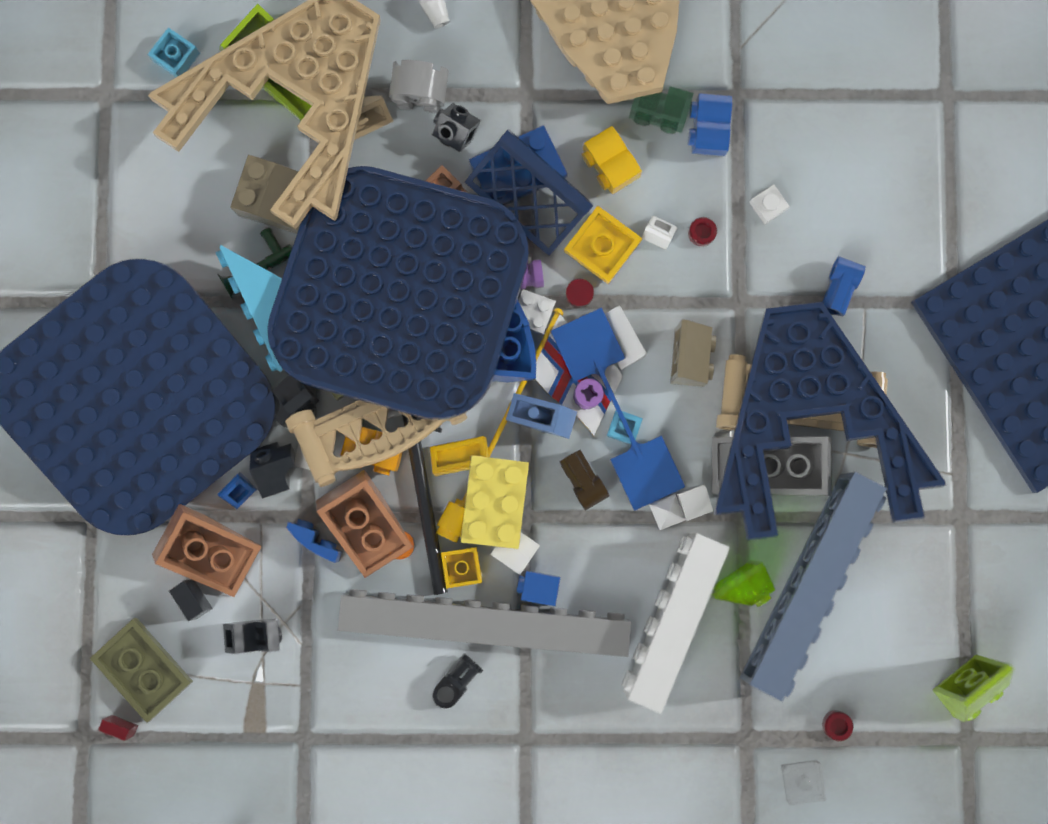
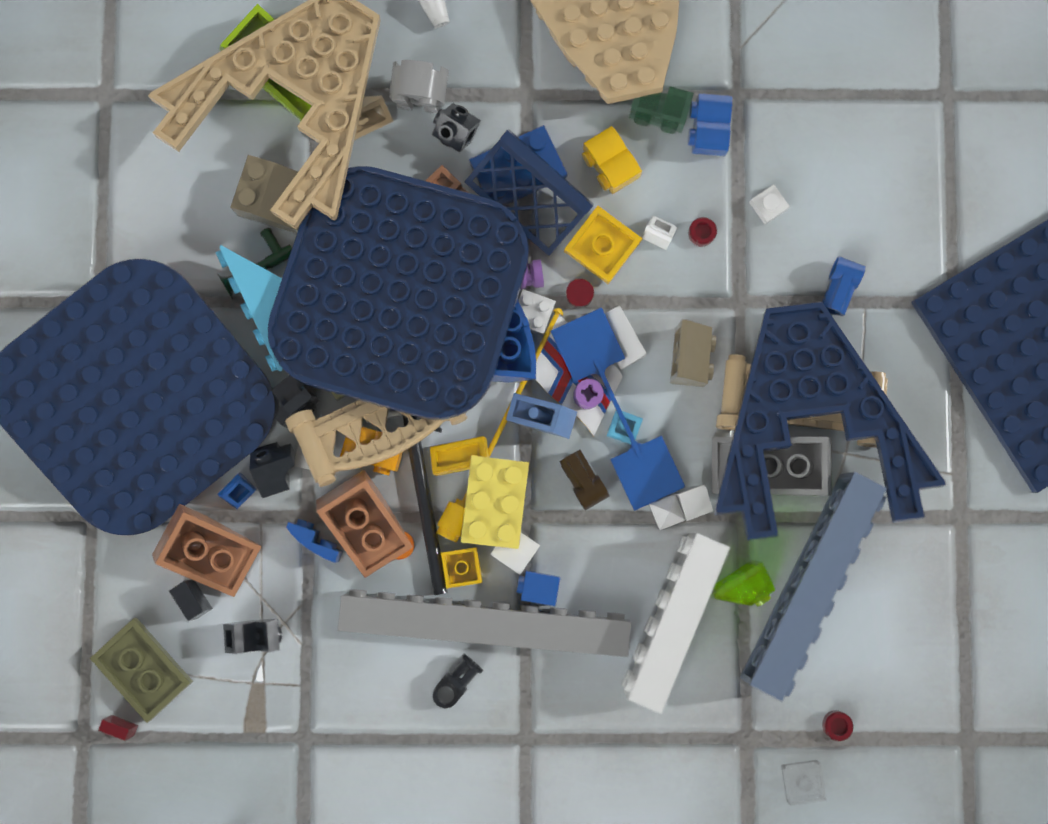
medium azure piece [148,27,200,77] -> none
lime slope [932,654,1014,722] -> none

